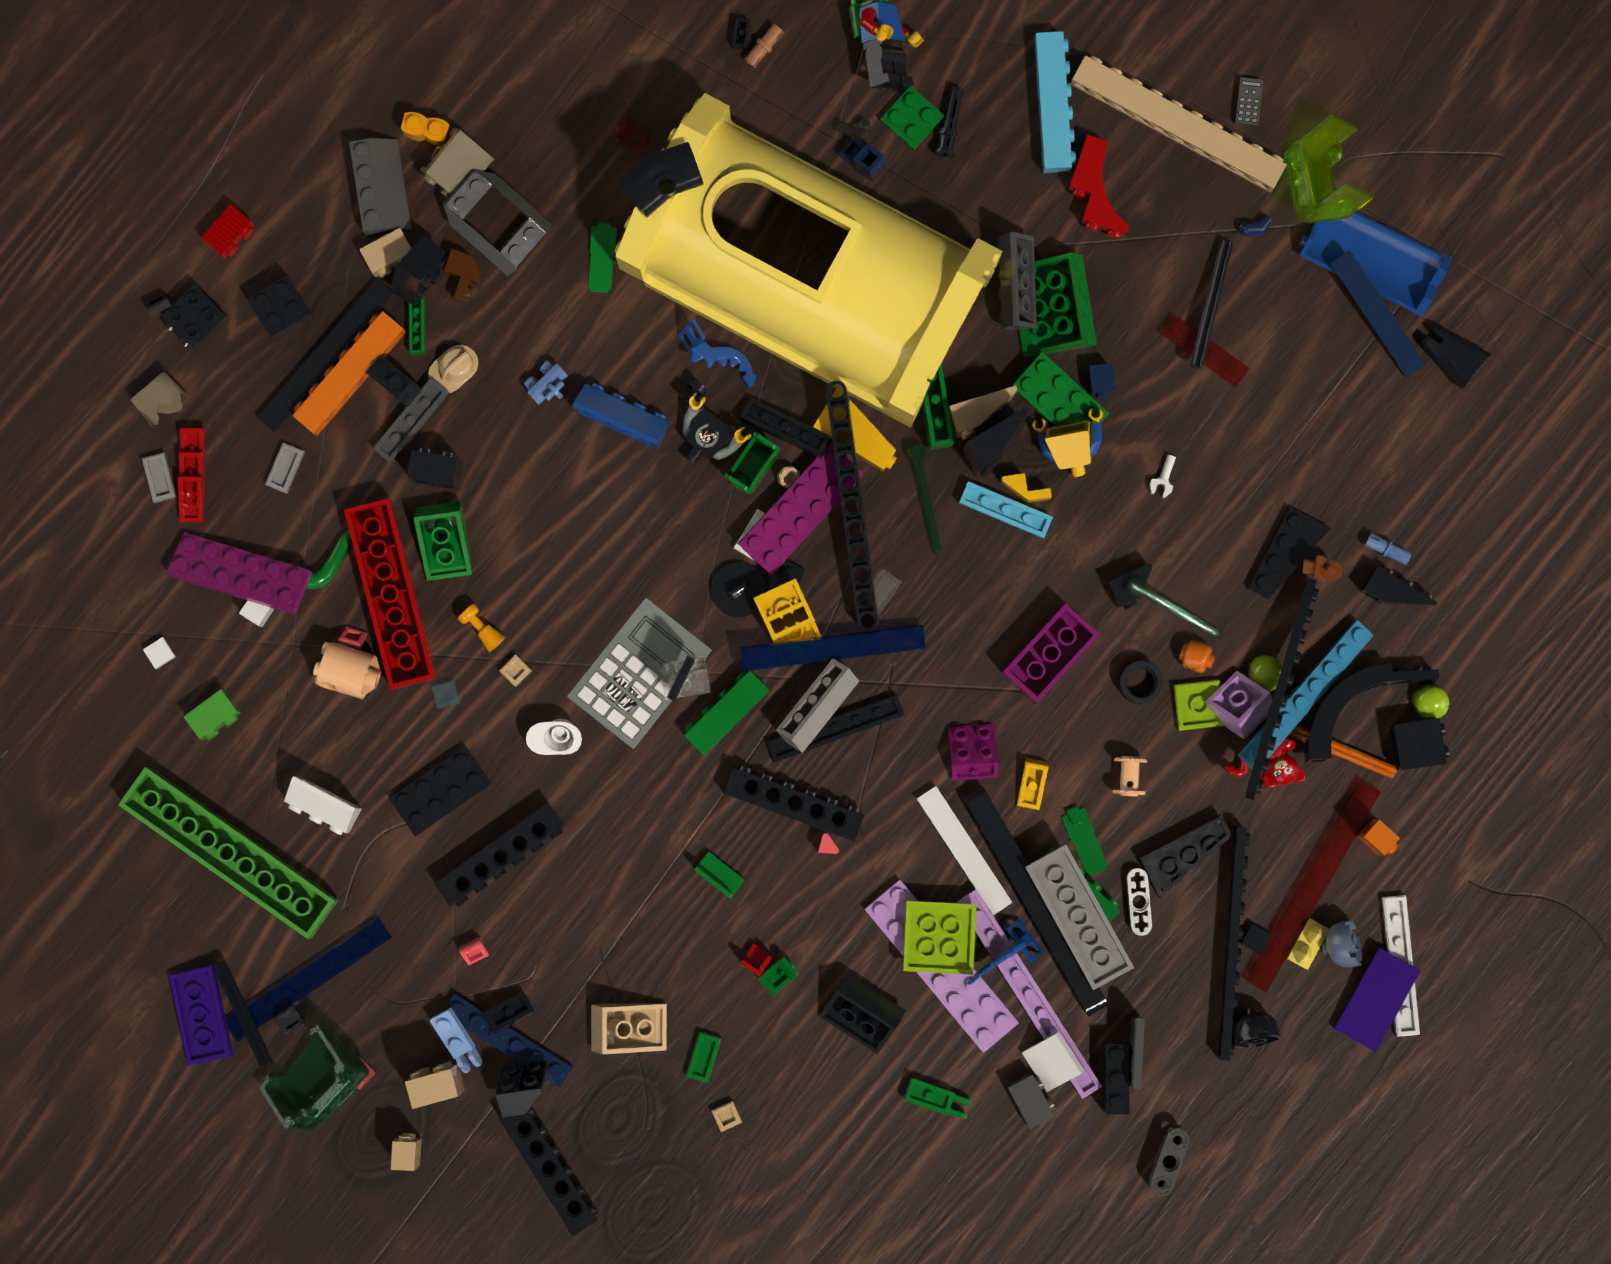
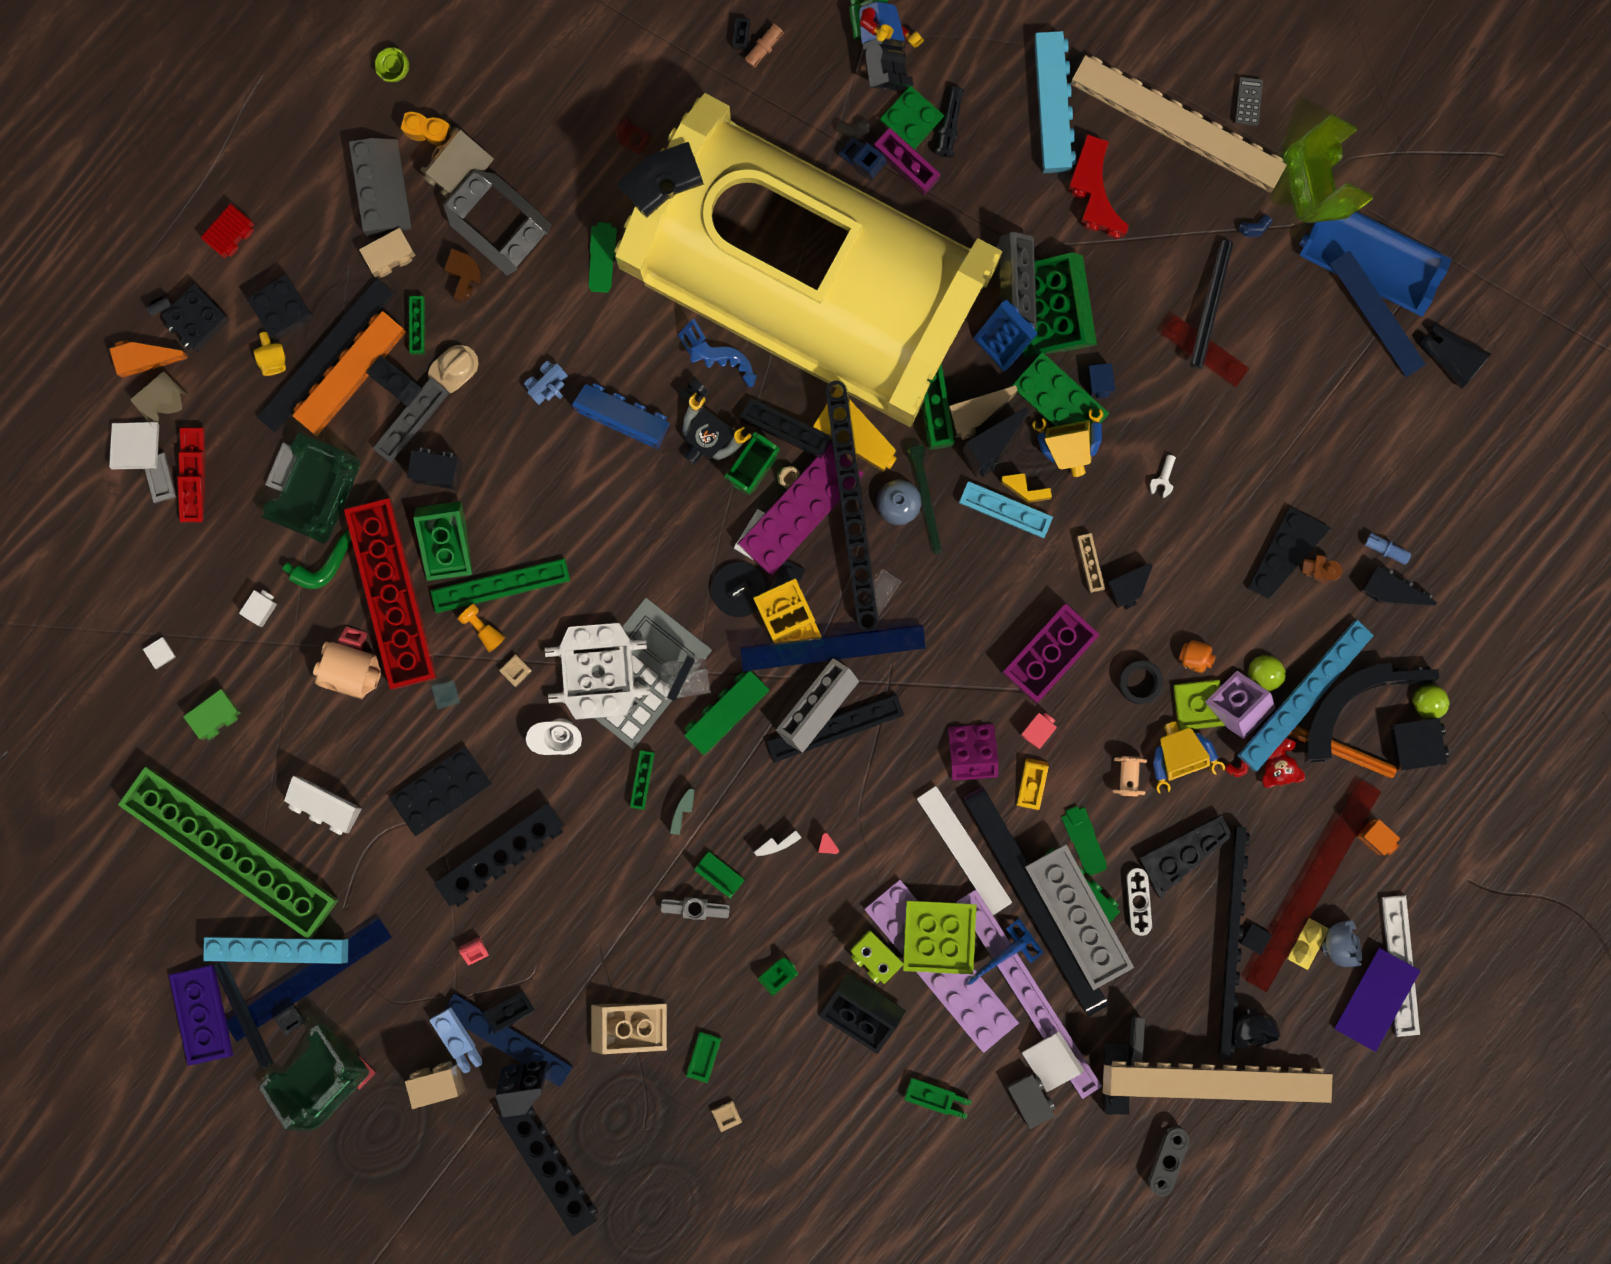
magenta plate [166,532,312,615] -> none
black brick [390,235,445,305] -> none
tan brick [391,1133,422,1171] -> none
black brick [724,765,864,842] -> none
red panel [740,943,773,977] -> none
clear green piece [1126,576,1223,639] -> none
black plate [1245,578,1319,800] -> none
none -> white tile [109,422,159,469]
none -> orange slope [110,340,188,378]
none -> medium azure brick [203,937,348,964]
none -> yellow piece [253,332,286,376]
none -> clear green windscreen [261,433,360,543]
none -> lime hair [375,47,410,82]
none -> green tile [431,558,571,614]
none -> white piece [545,623,651,720]
none -> green piece [630,750,655,810]
none -> light grey axle [661,897,730,920]
none -> sand green slope [670,789,695,835]
none -> white slope [754,831,802,856]
none -> lime piece [850,930,904,984]
none -> magenta brick [874,128,940,196]
none -> sand blue cylinder [876,479,922,526]
none -> blue plate [973,299,1038,372]
none -> coral brick [1021,713,1057,749]
none -> tan piece [1076,533,1105,593]
none -> tan brick [1103,1061,1333,1103]
none -> yellow torso [1153,722,1225,794]

